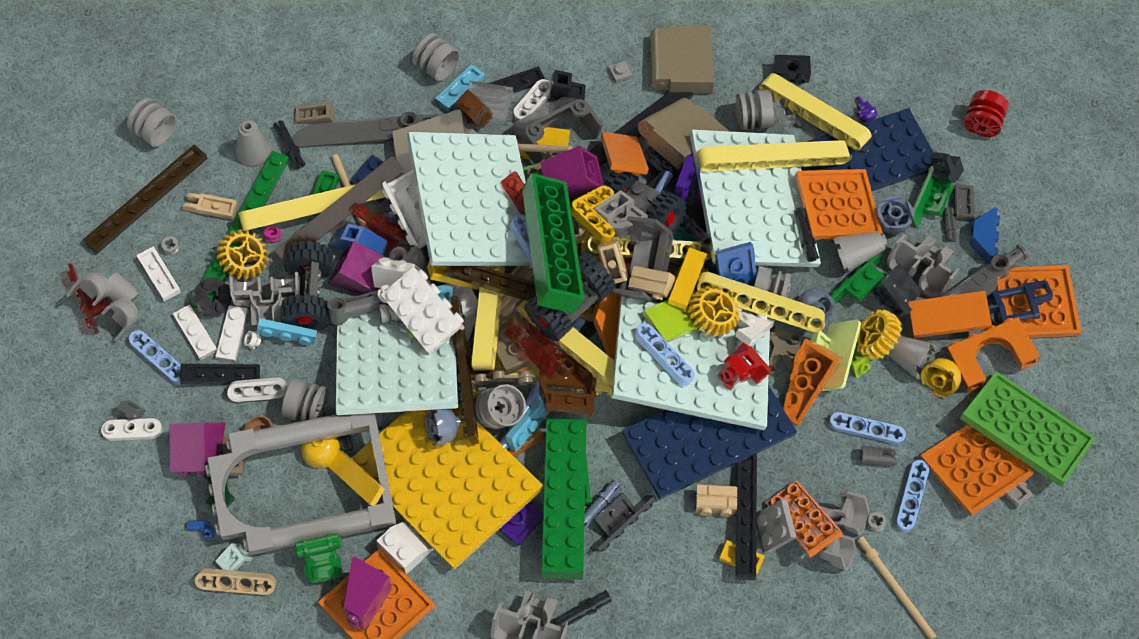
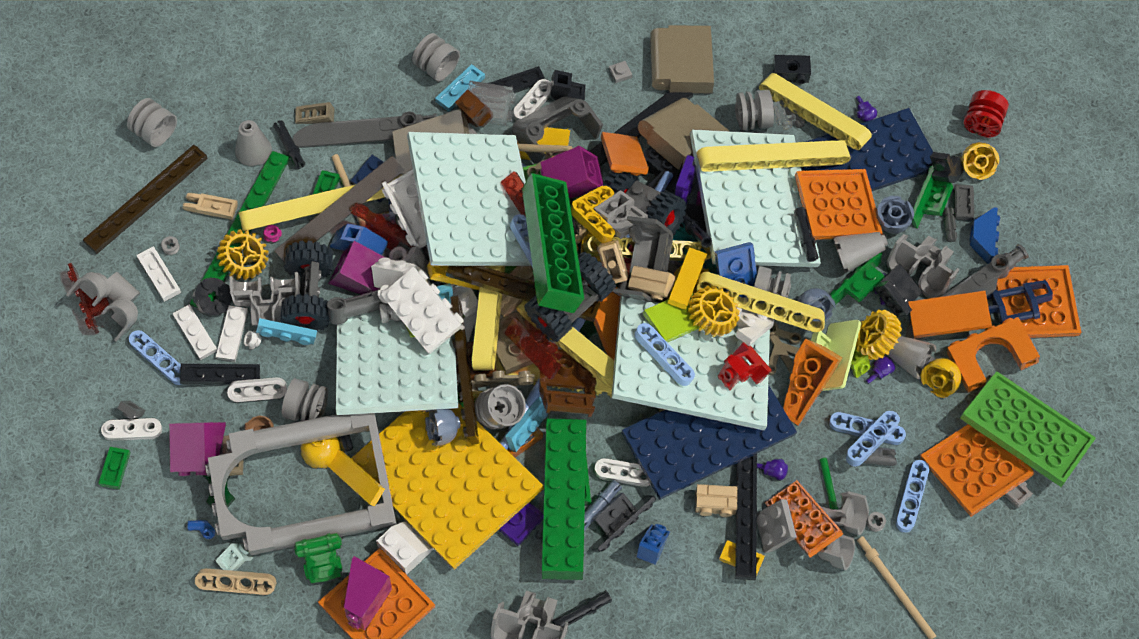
none -> green plate [99,447,131,490]
none -> white plate [595,458,650,487]
none -> blue slope [637,524,670,565]
none -> dark purple piece [757,459,788,481]
none -> green bar [819,458,838,510]
none -> light blue beam [846,411,900,467]
none -> dark purple piece [866,357,895,384]
none -> yellow cylinder [961,142,1000,180]

